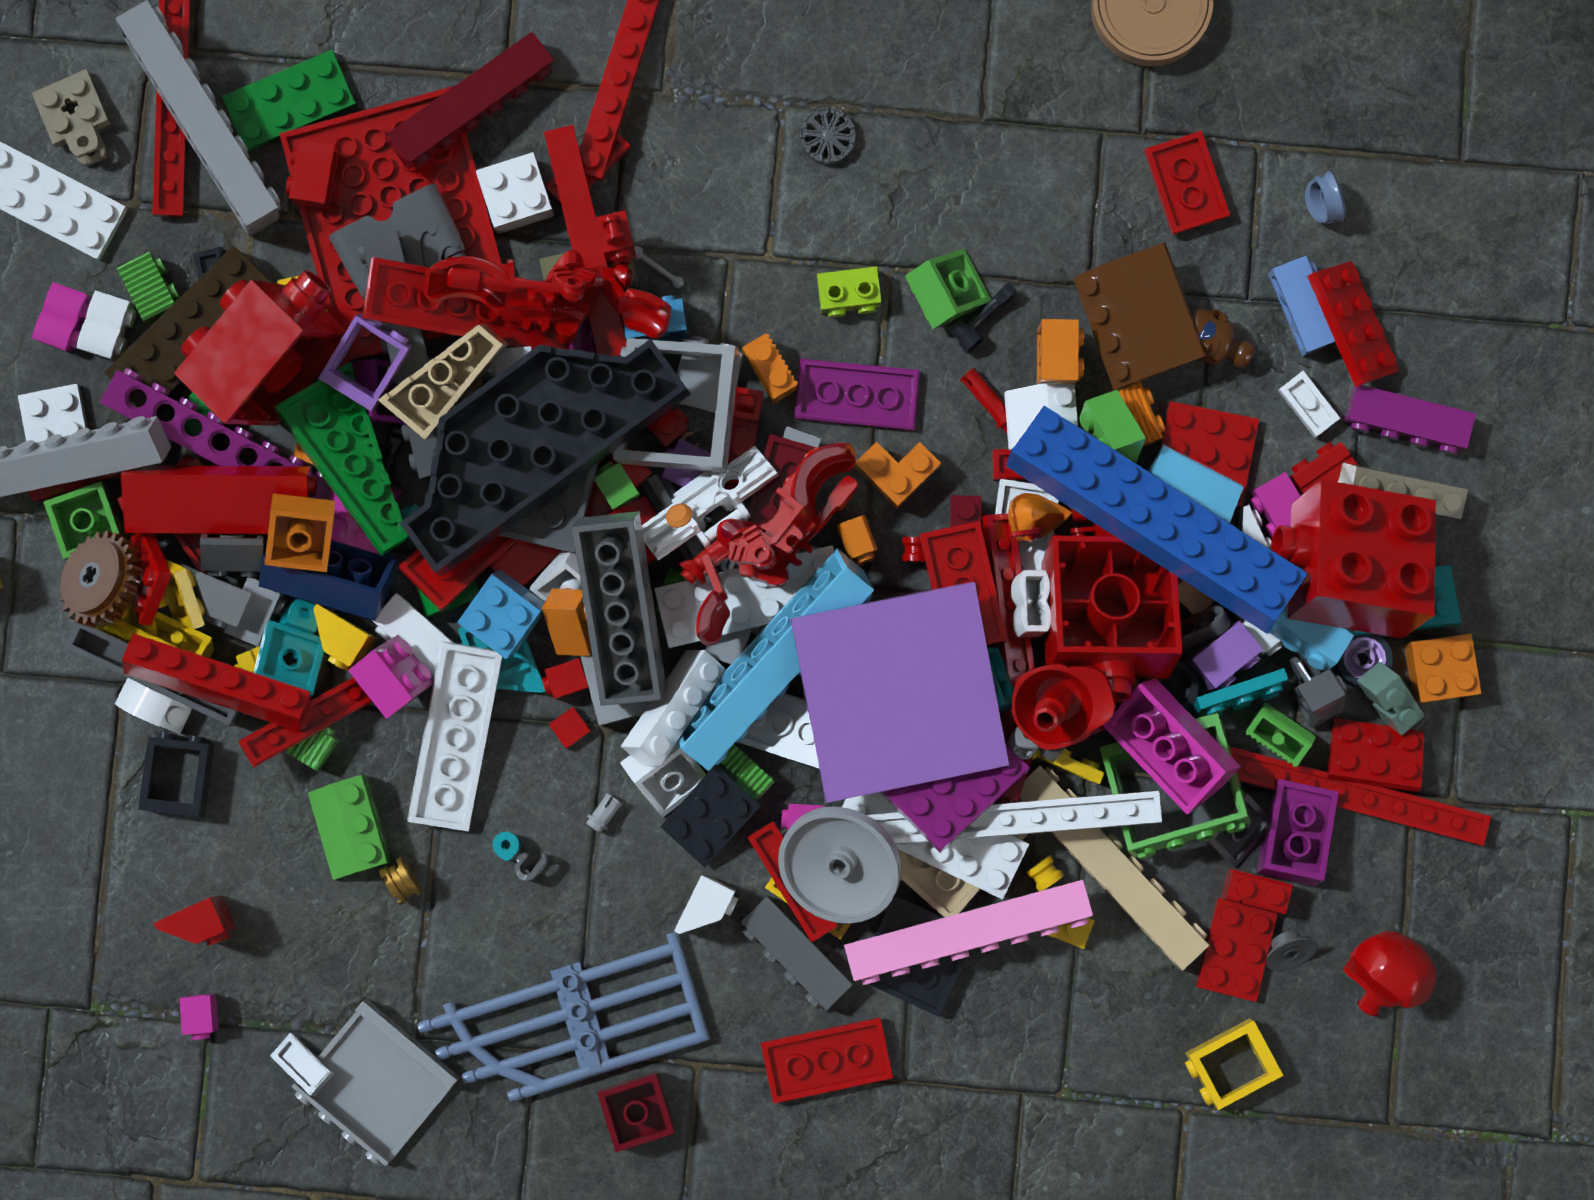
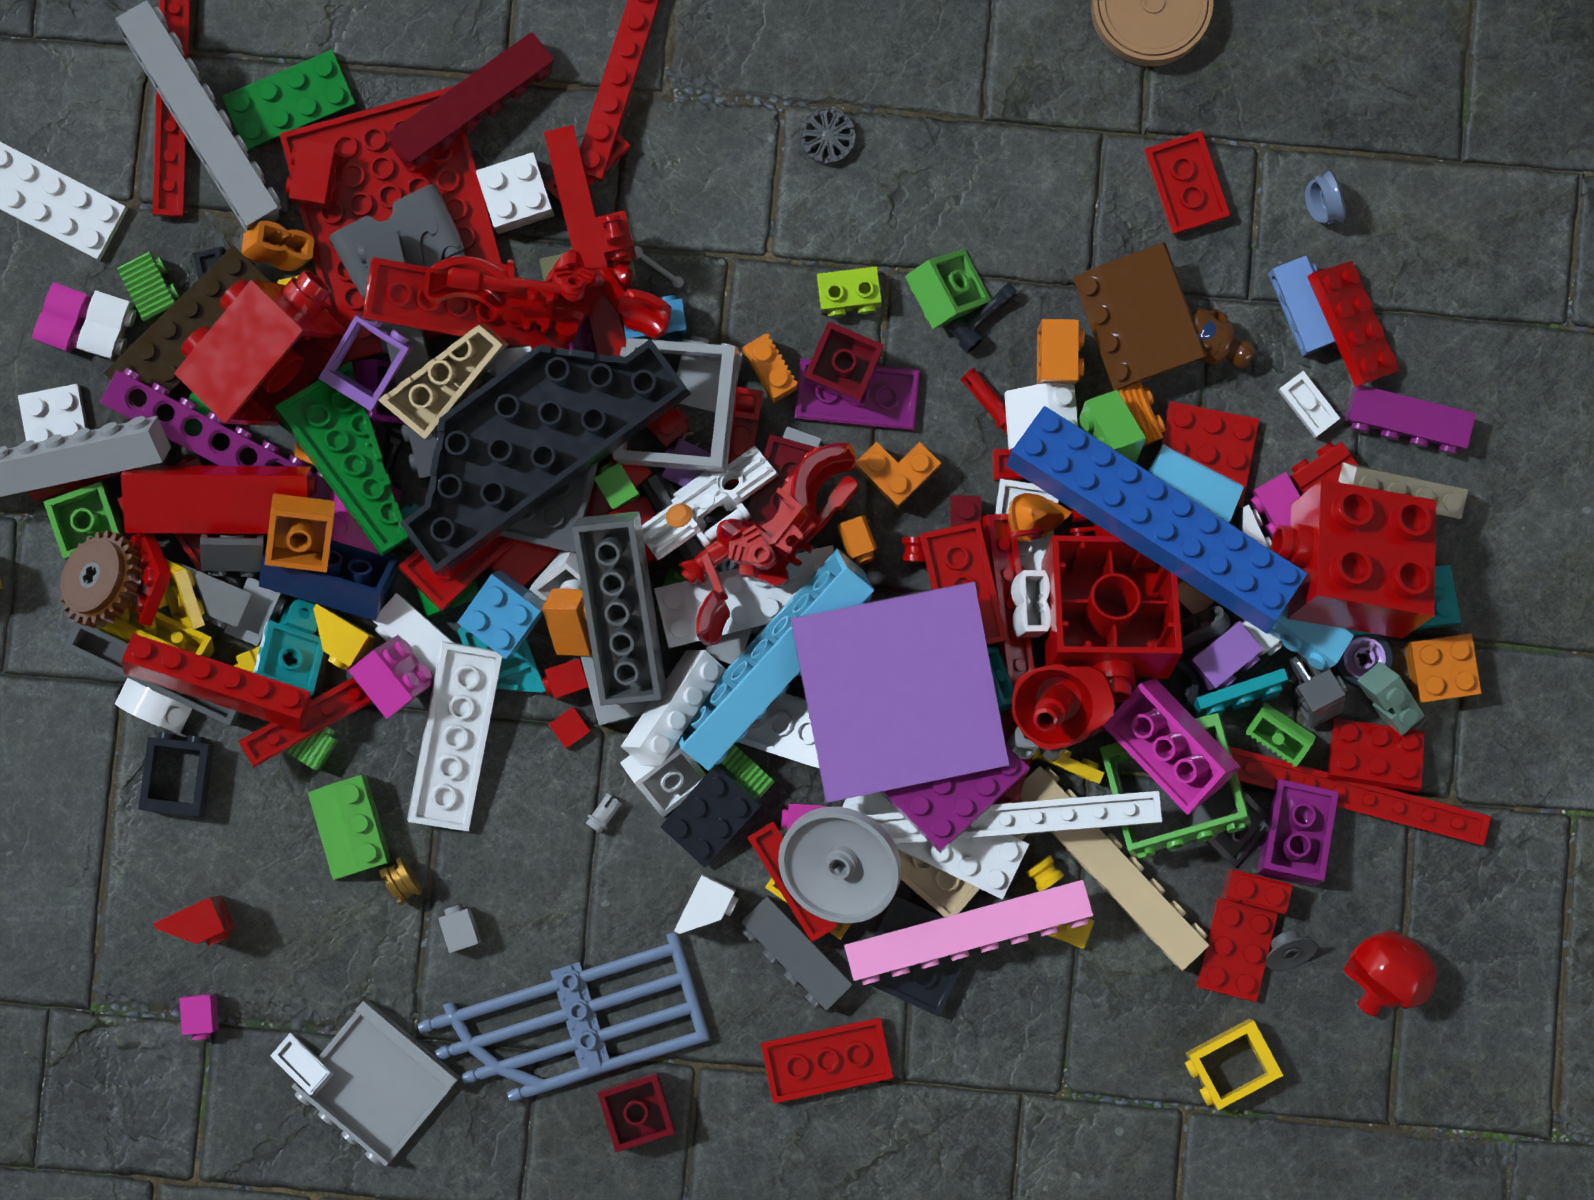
dark tan plate [32,69,111,166] -> none
leg [492,832,549,881] -> none
none -> orange brick [241,221,314,271]
none -> light grey brick [438,904,482,953]
none -> dark red brick [804,321,884,406]

